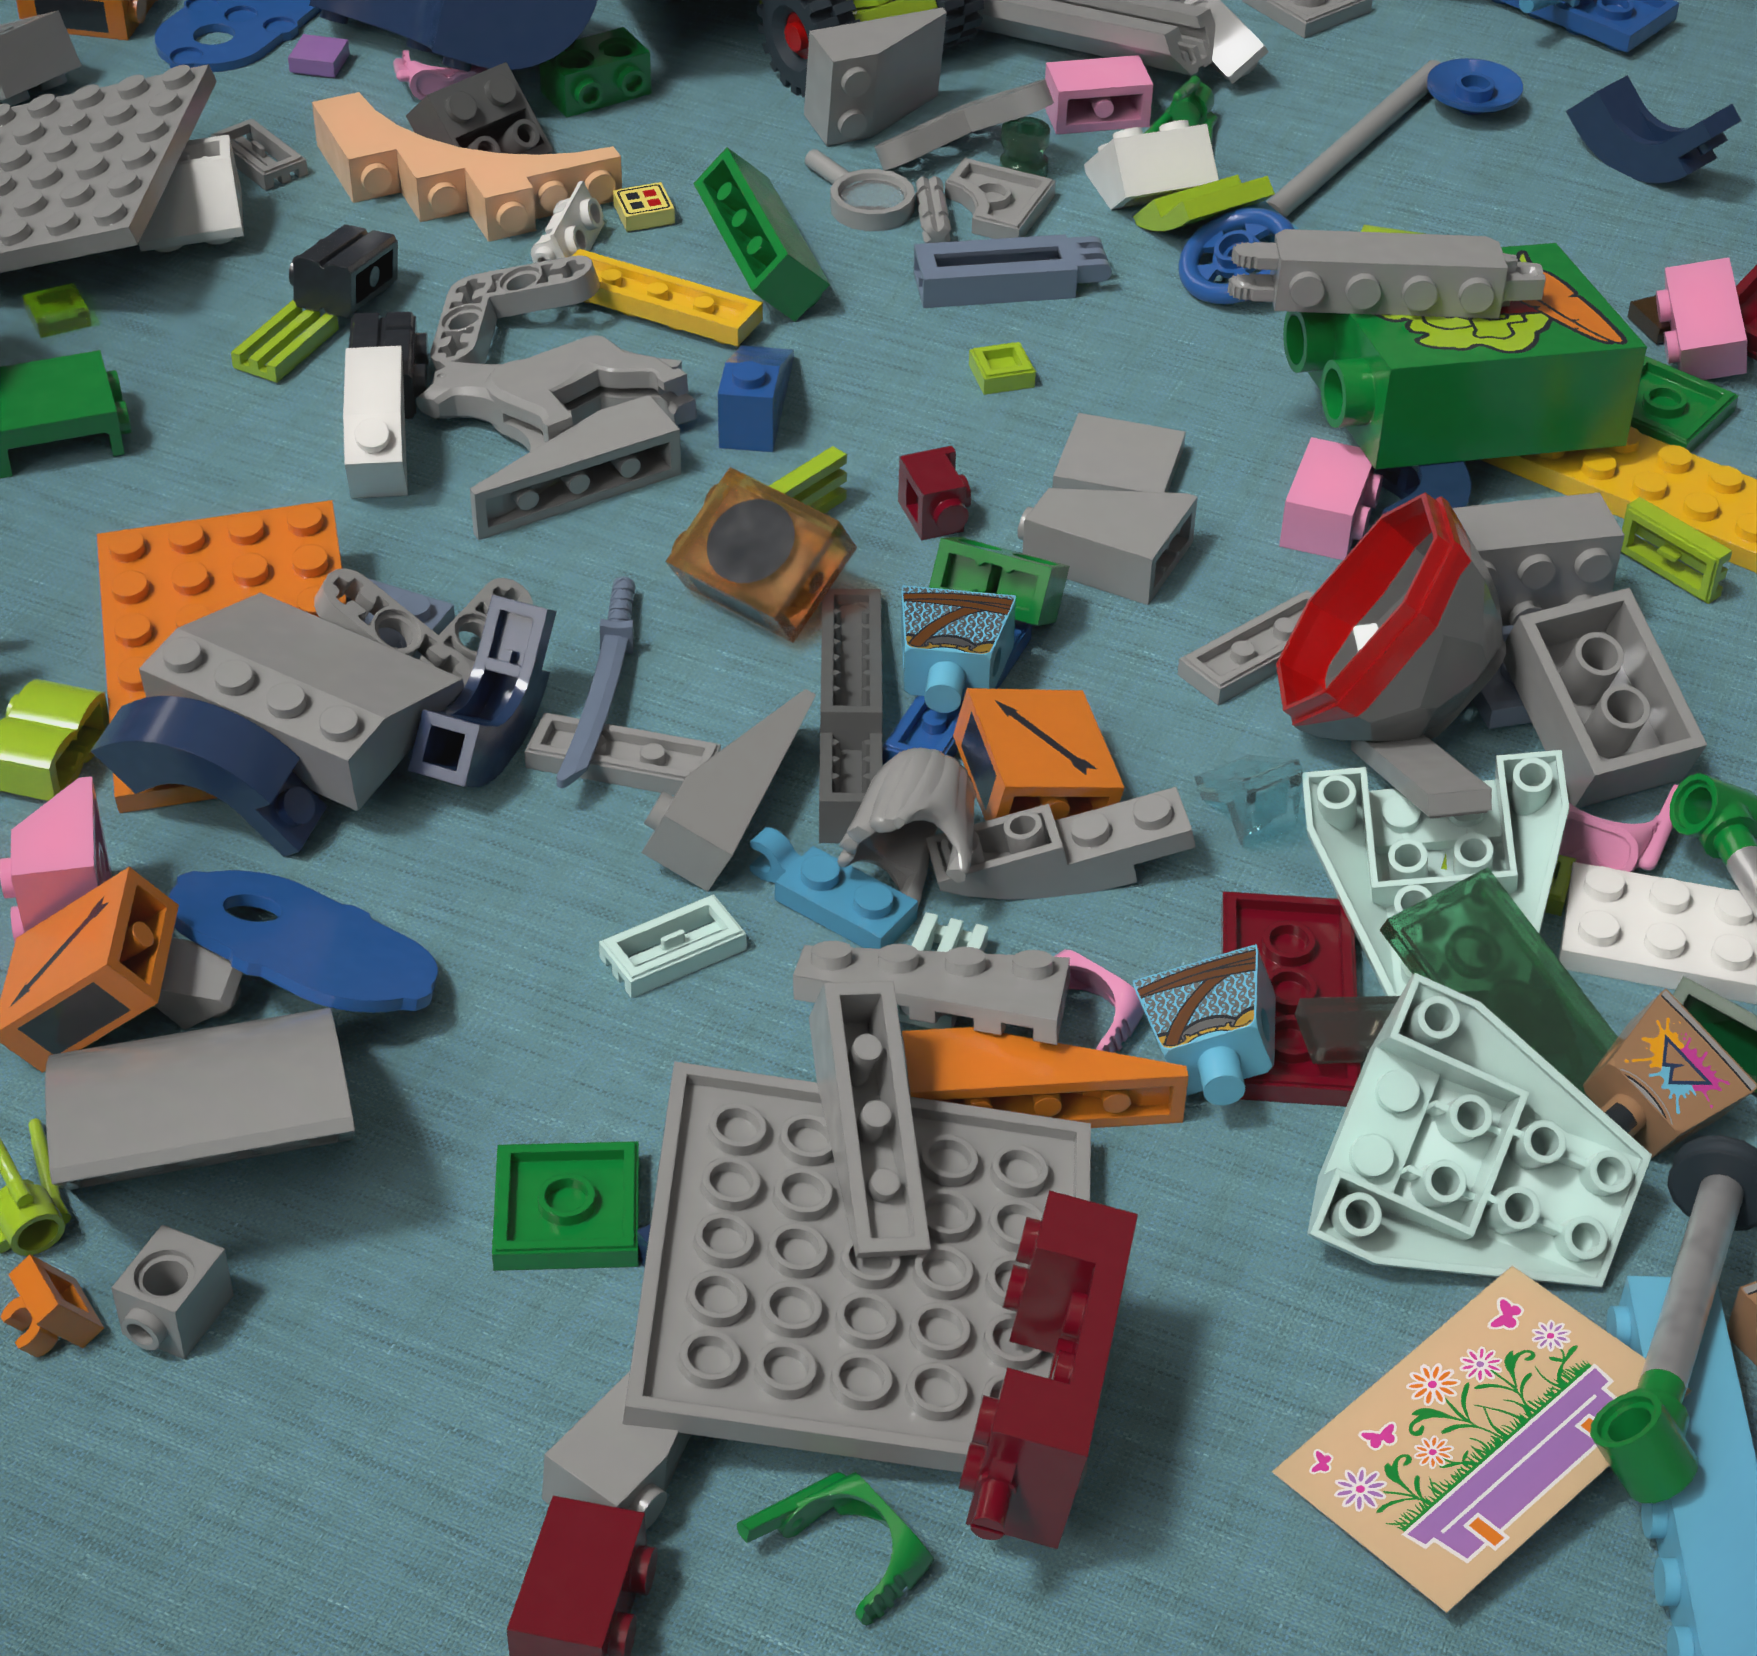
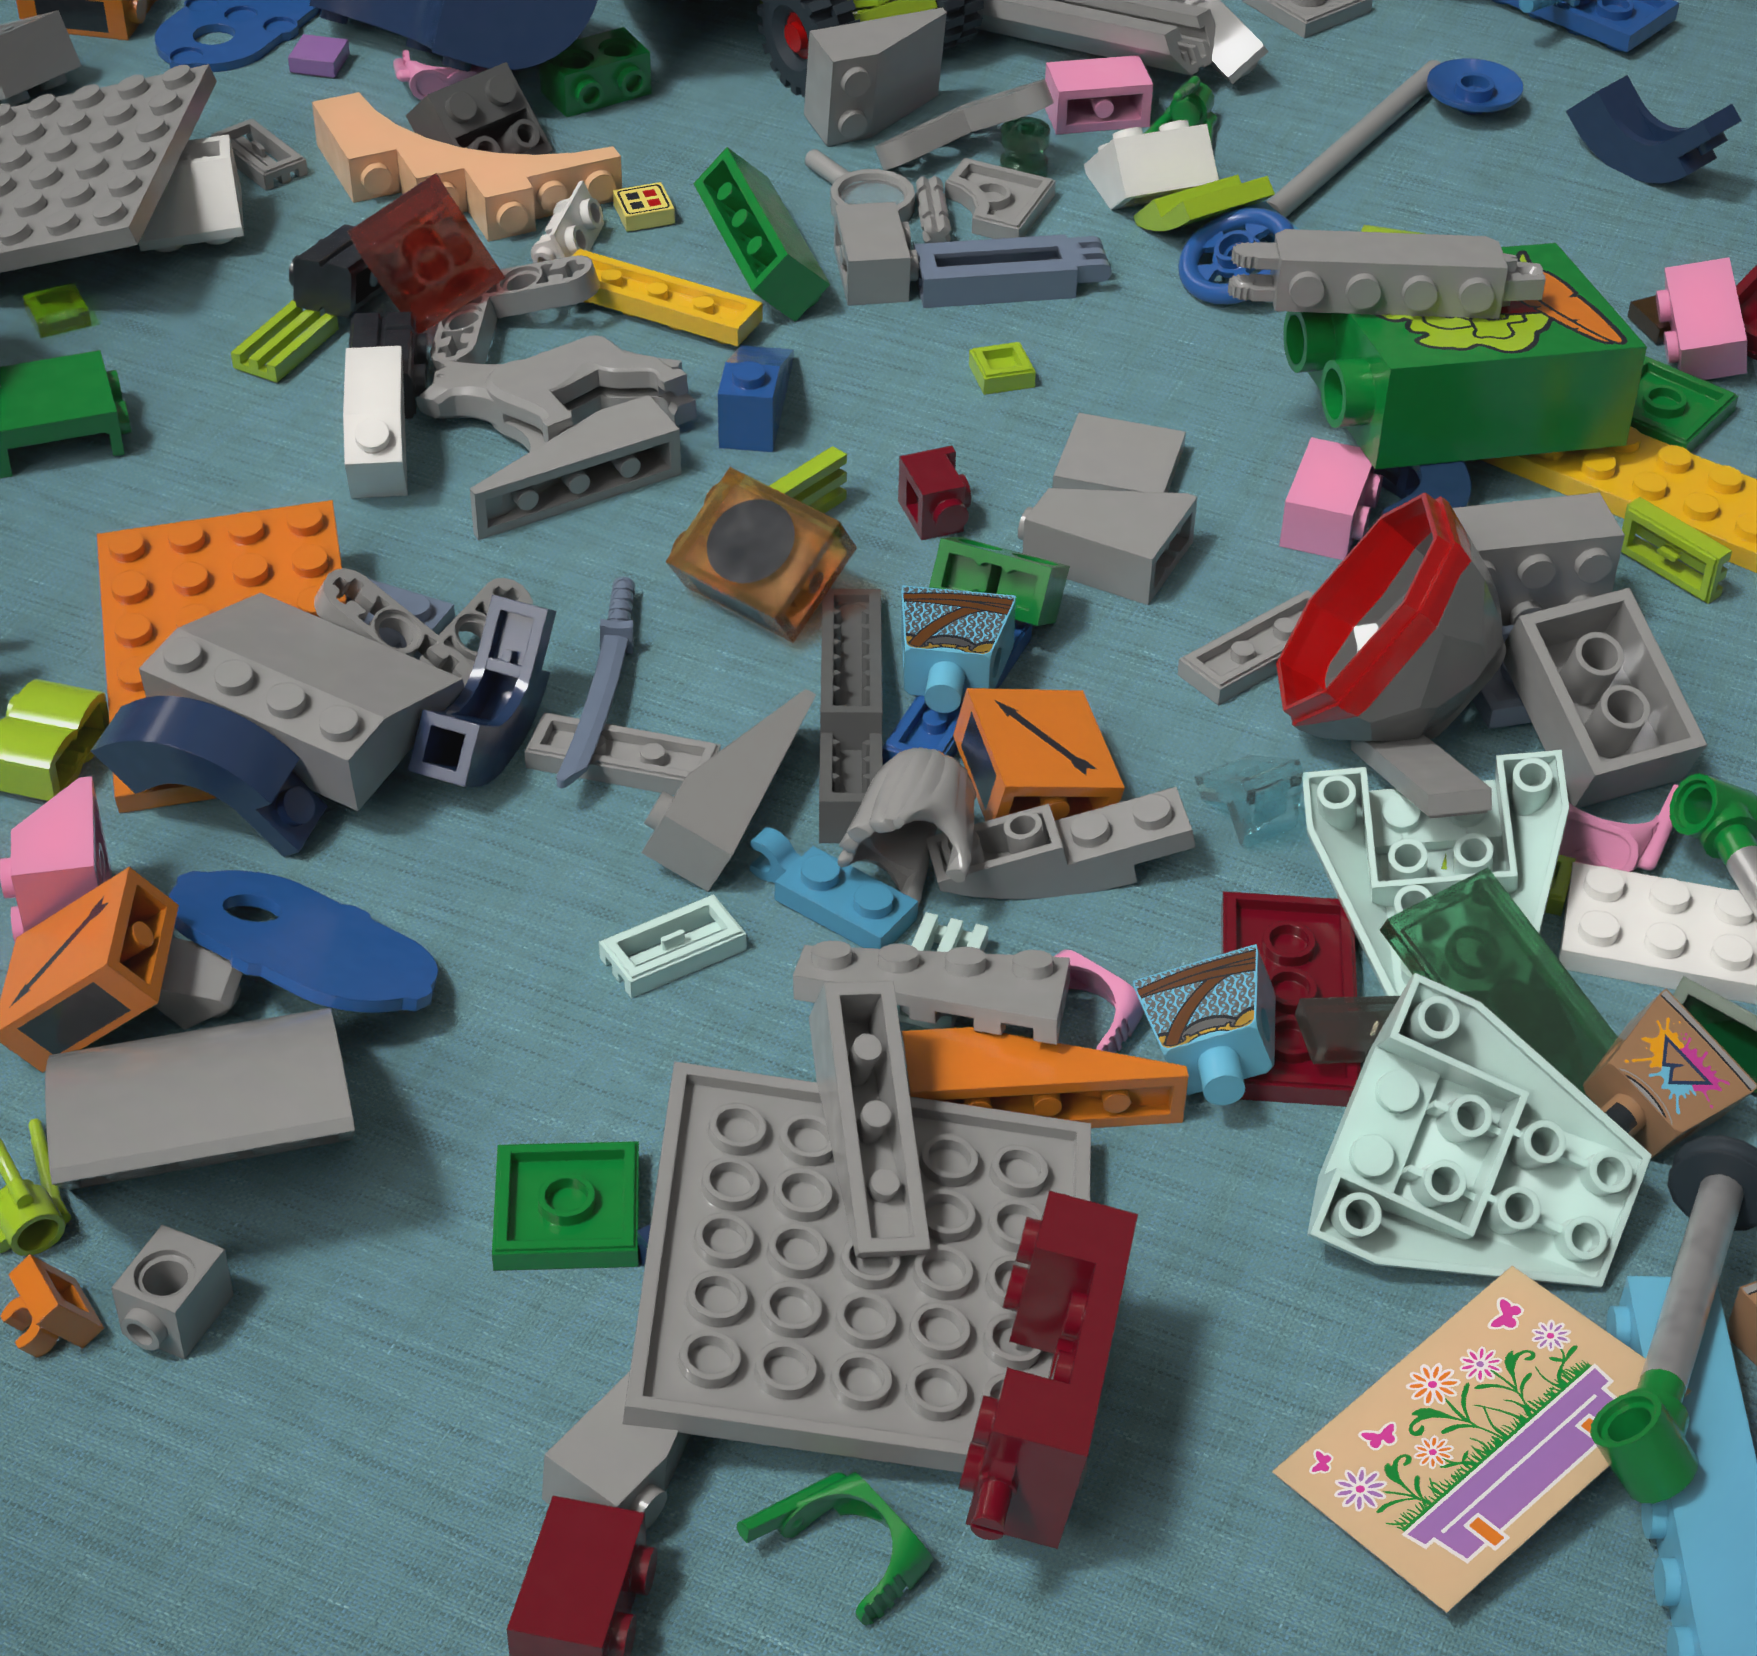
none -> clear red brick [347,173,505,333]
none -> light grey brick [834,202,919,306]

